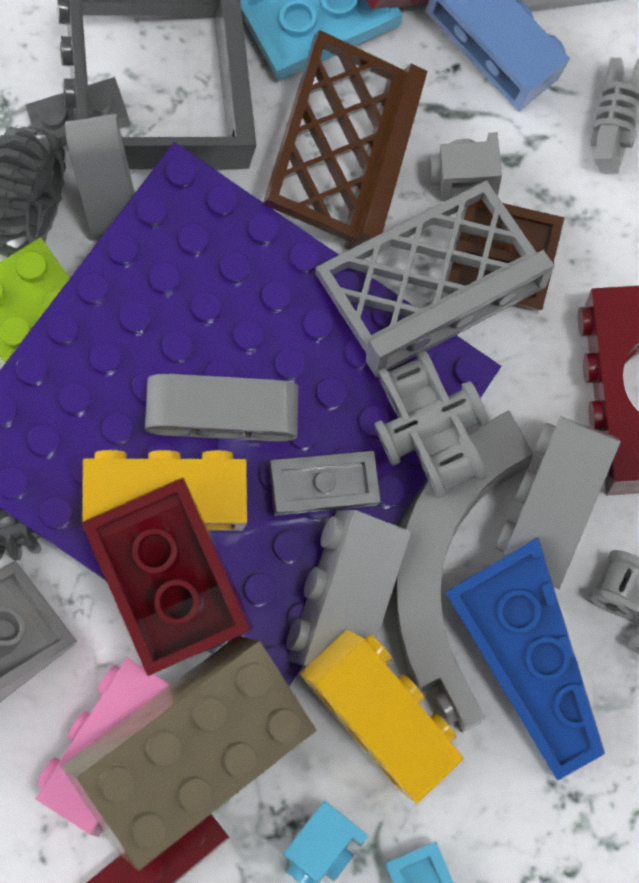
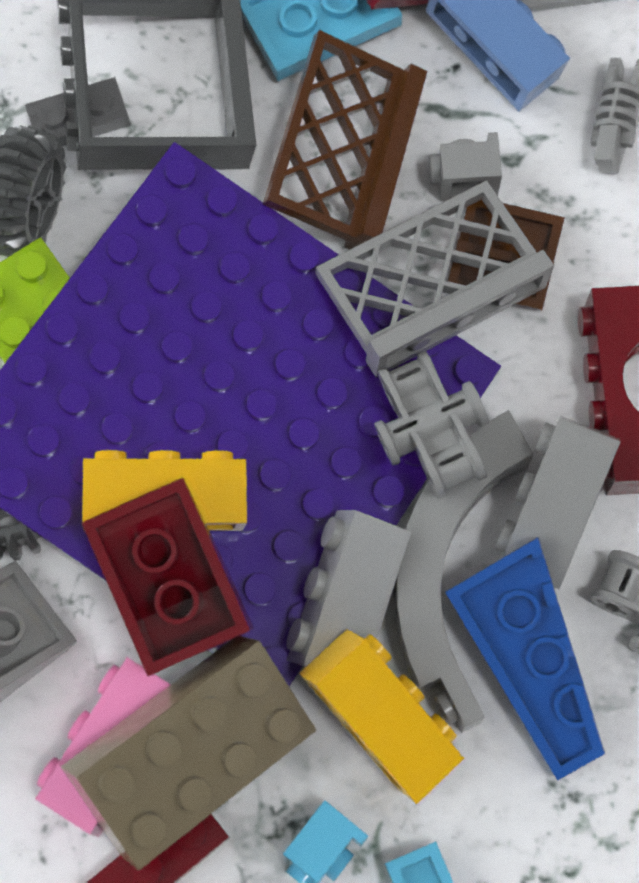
light grey beam [65,114,135,238] -> none
light grey beam [145,374,299,441] -> none
flat silver plate [268,451,381,516] -> none

